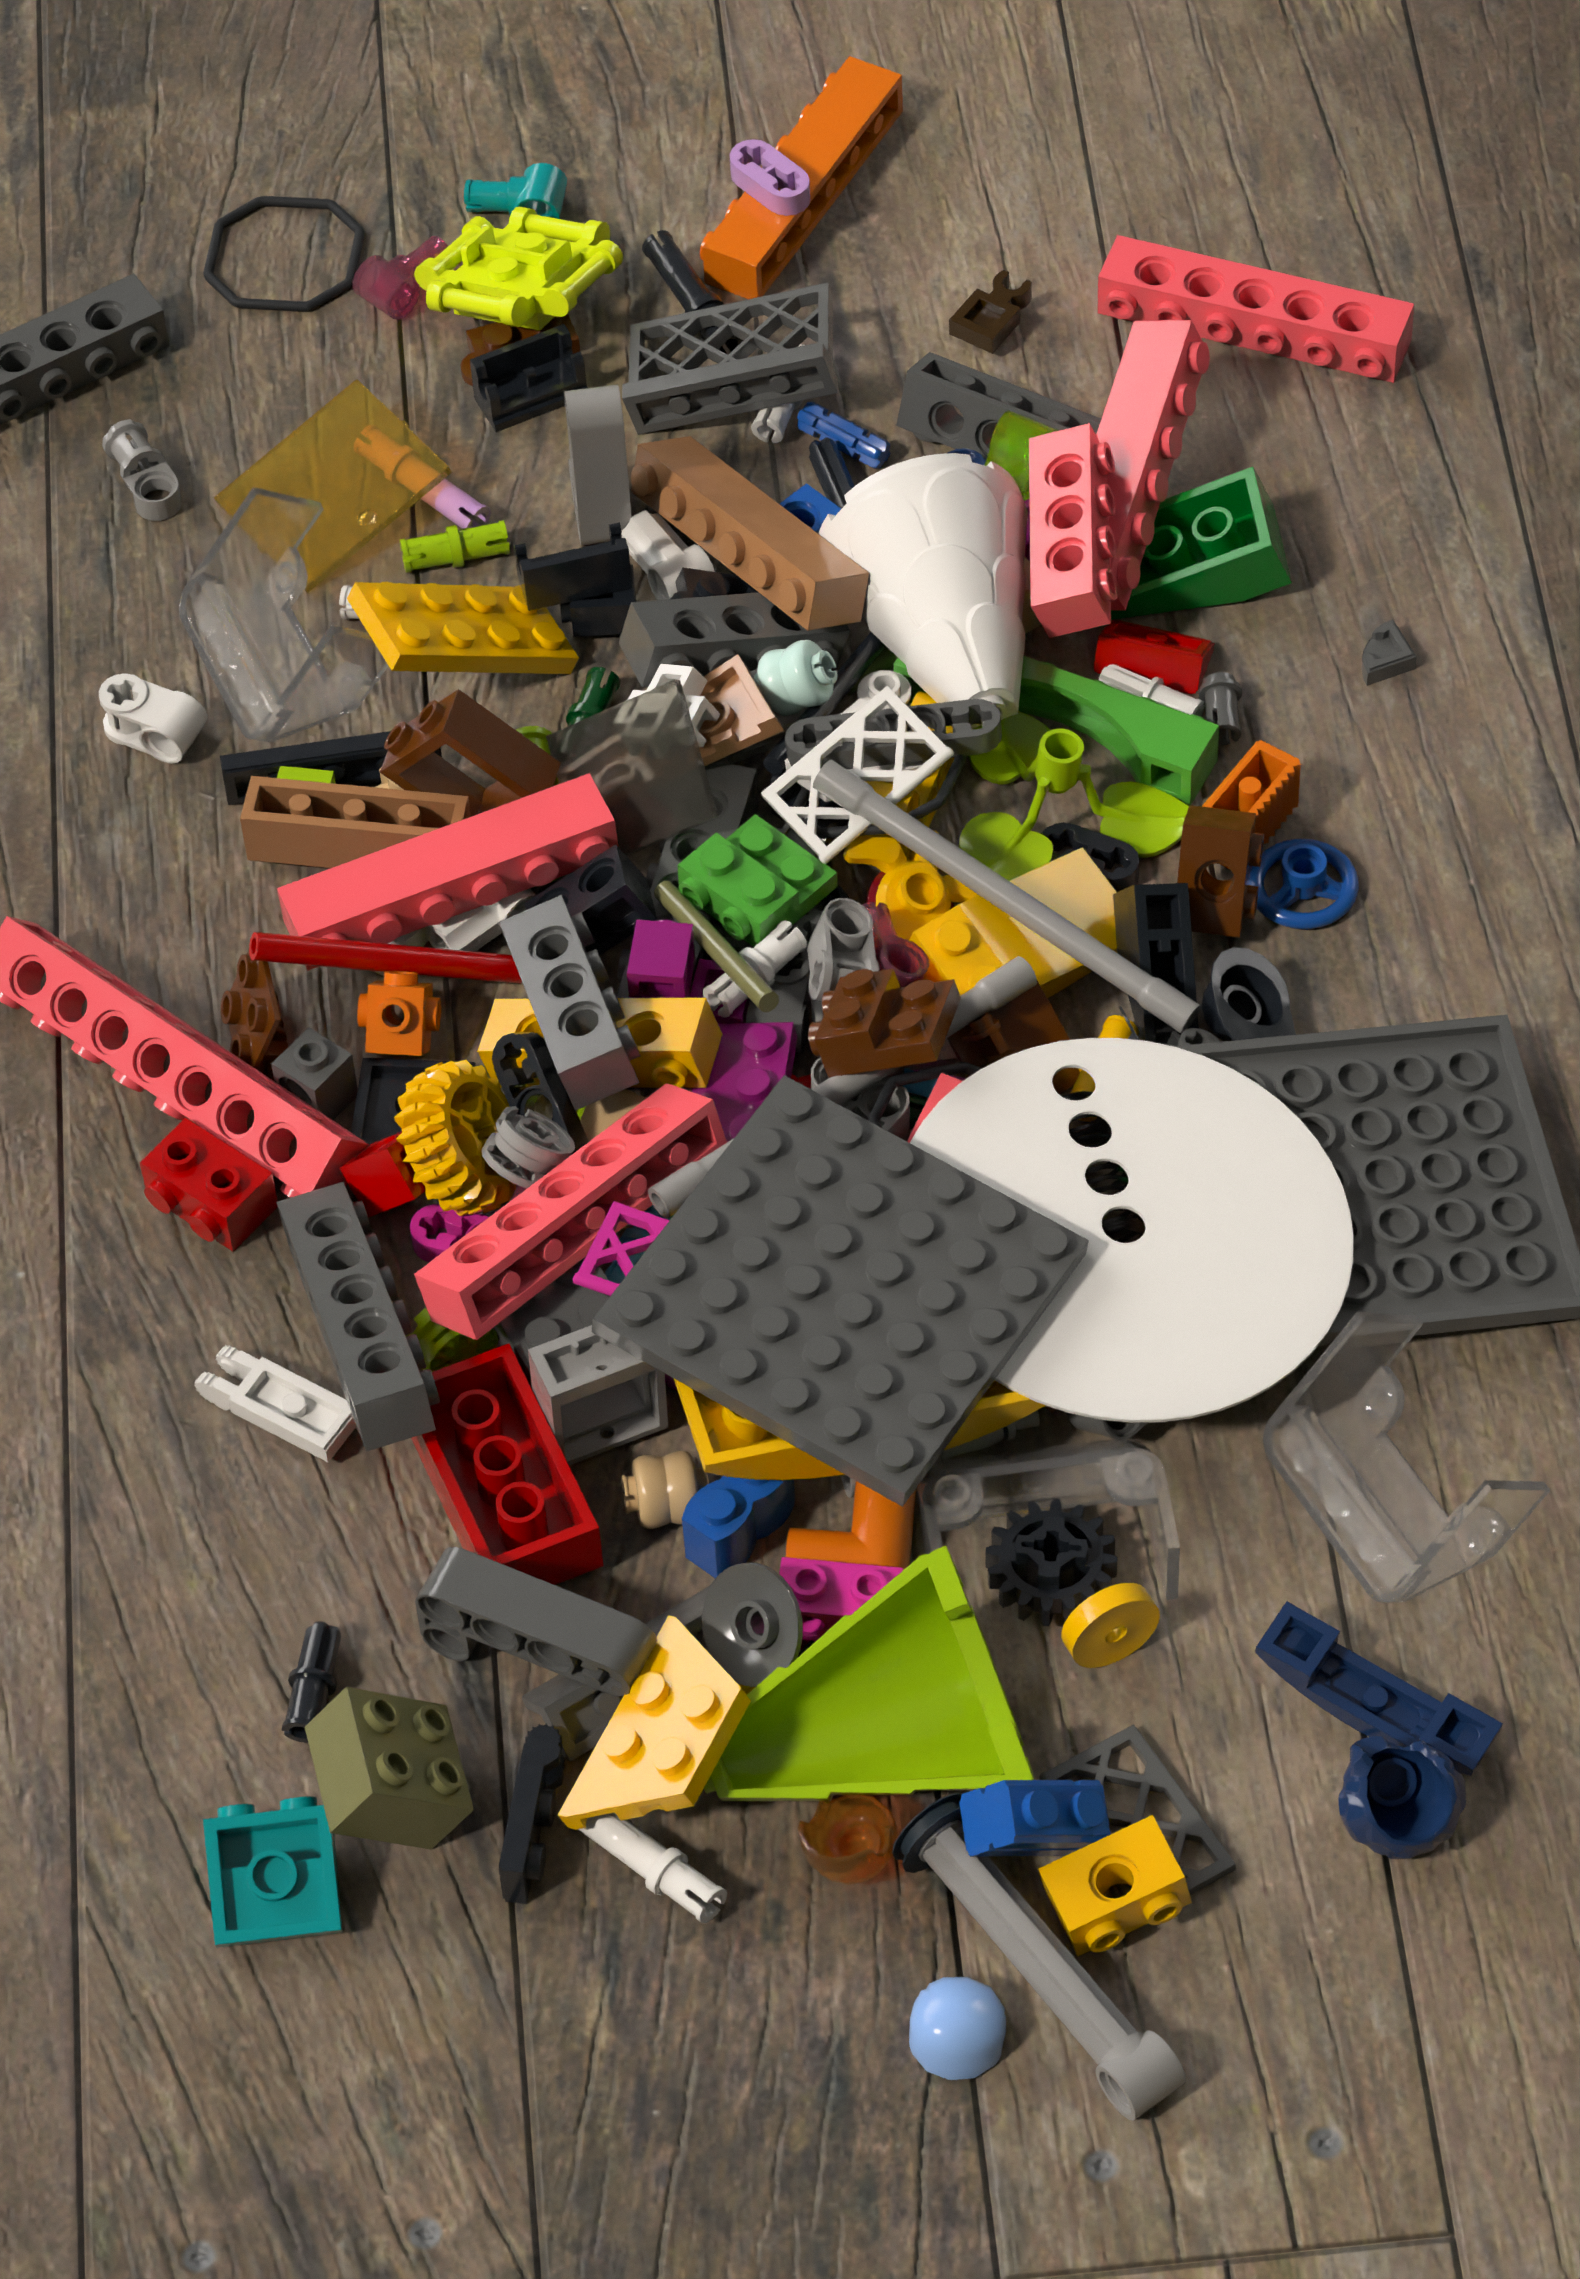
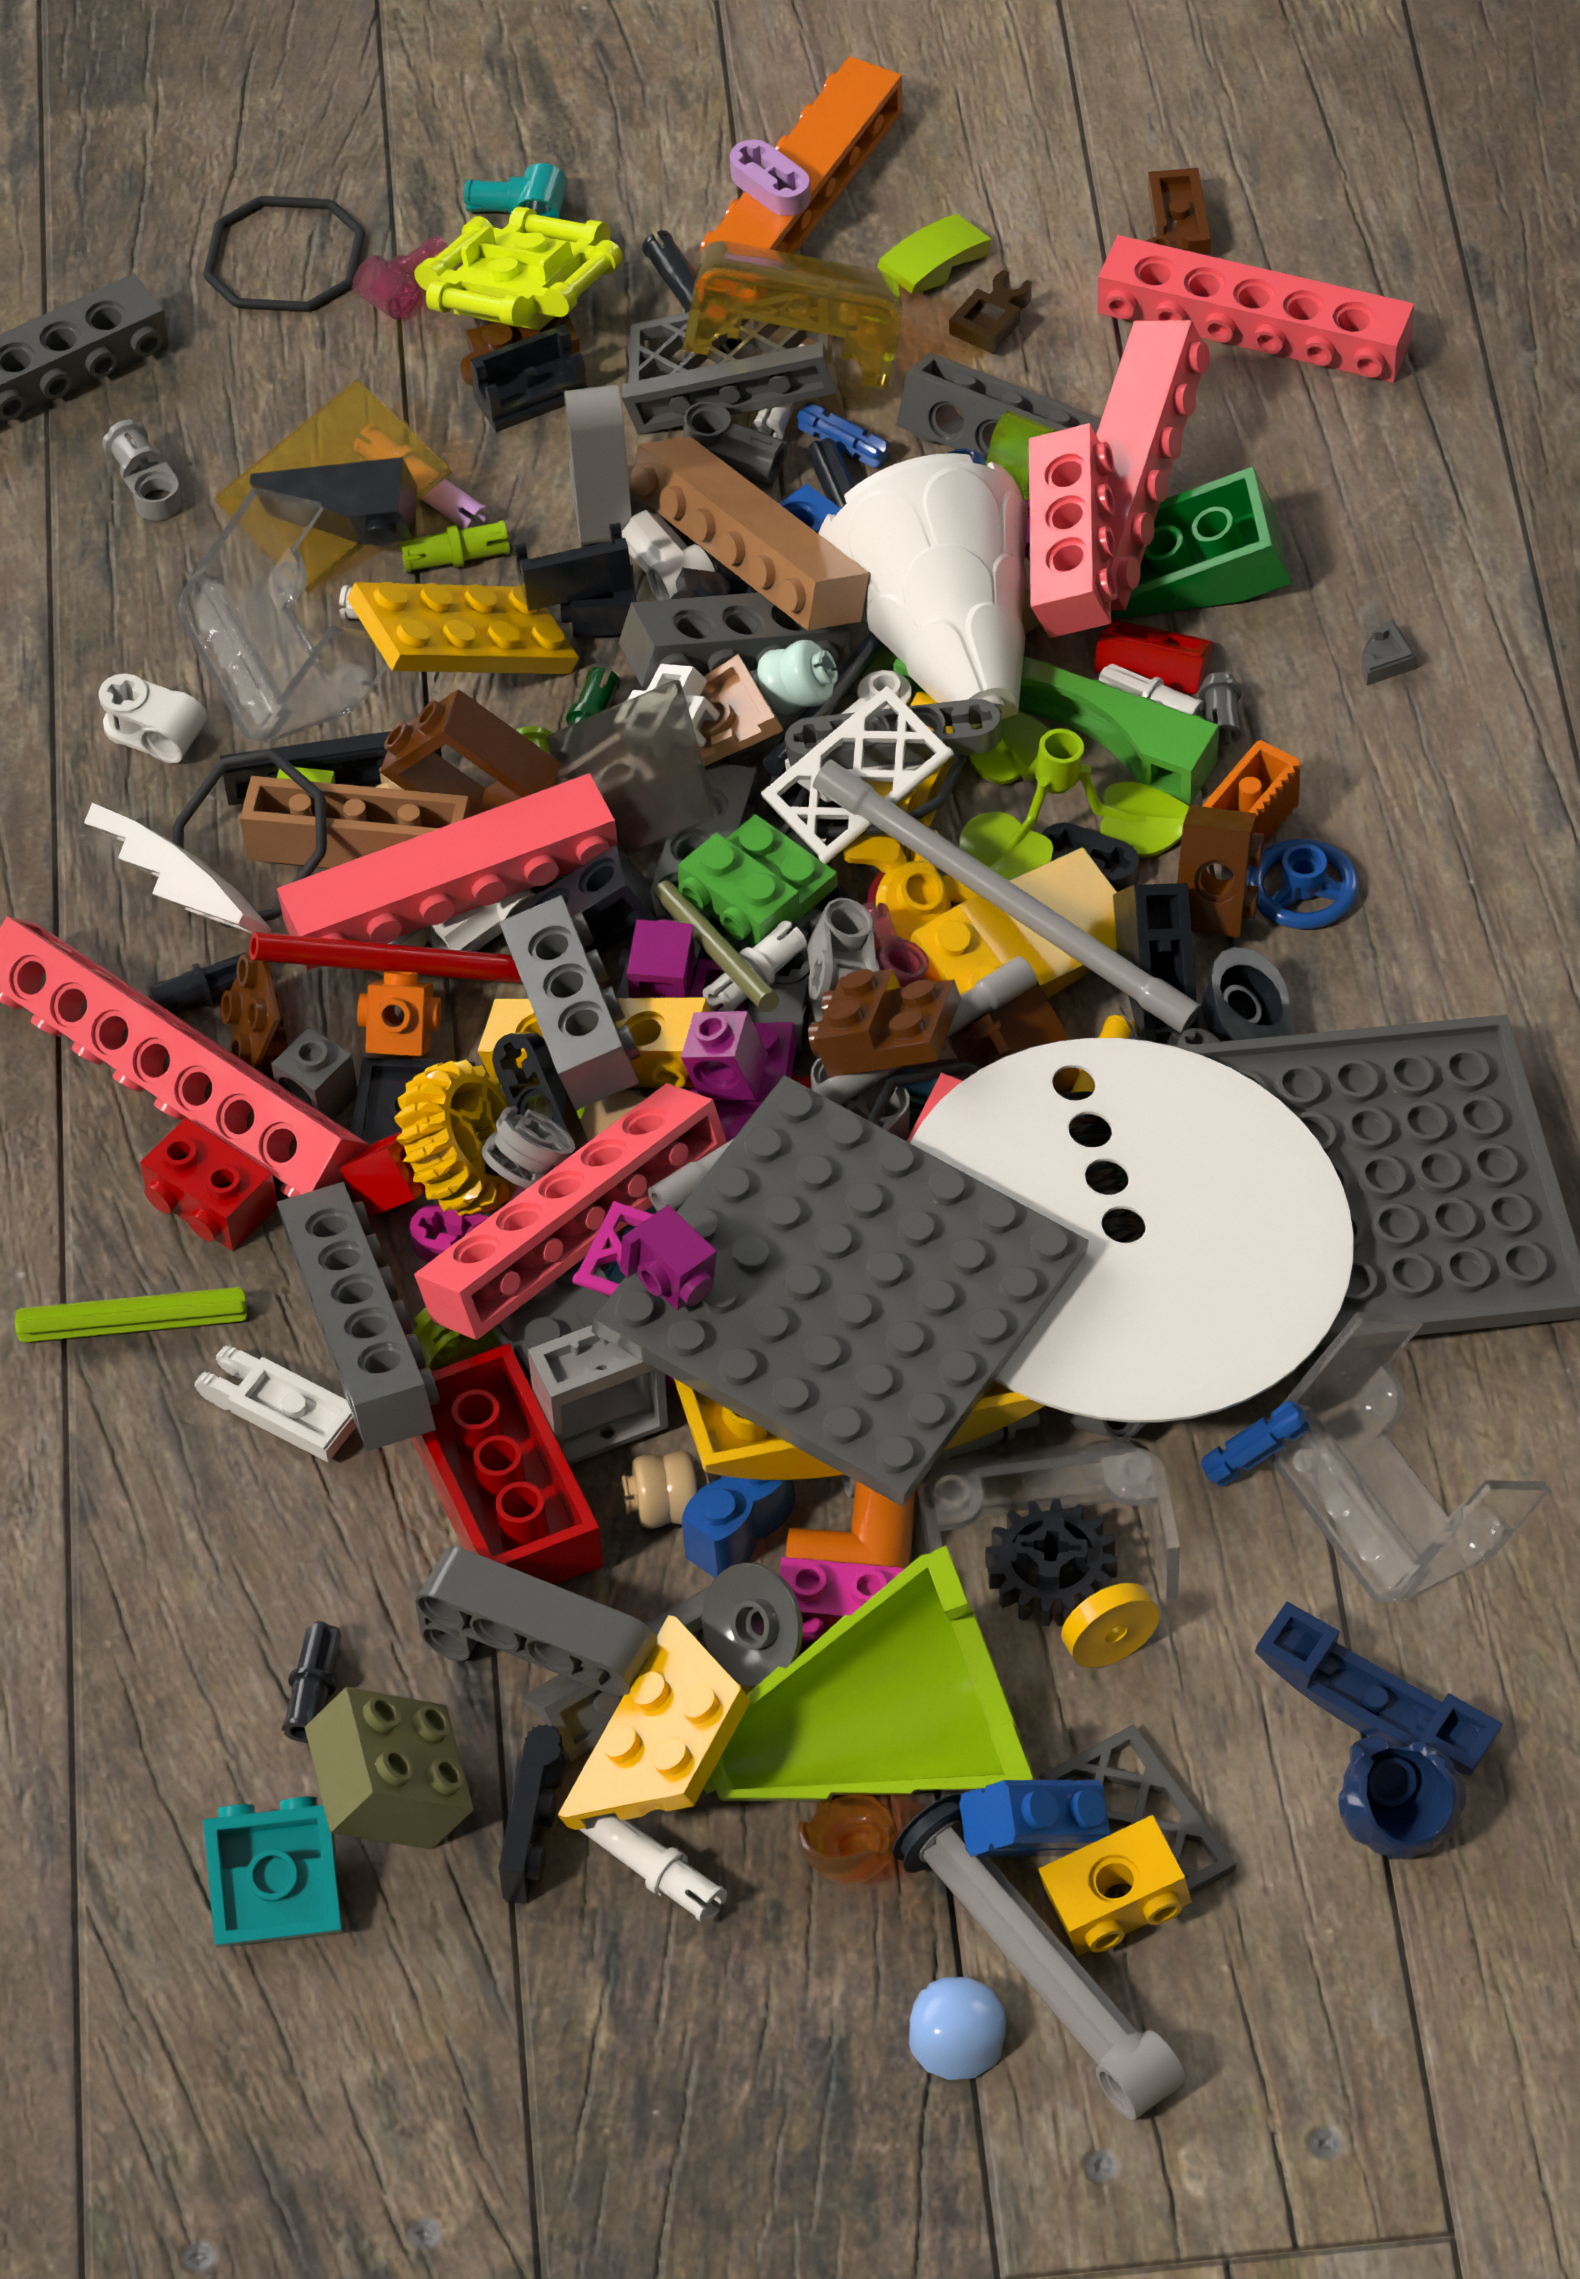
none -> lime axle [15,1287,248,1342]
none -> white slope [84,803,271,934]
none -> black axle [146,952,247,1014]
none -> black piece [173,749,327,928]
none -> black slope [250,457,418,546]
none -> magenta brick [620,1205,717,1311]
none -> magenta brick [681,1011,768,1101]
none -> clear yellow windscreen [682,241,903,389]
none -> dark grey piece [683,401,788,484]
none -> lime slope [877,213,992,294]
none -> reddish brown hinge [1146,168,1211,255]
none -> blue axle [1201,1401,1310,1486]

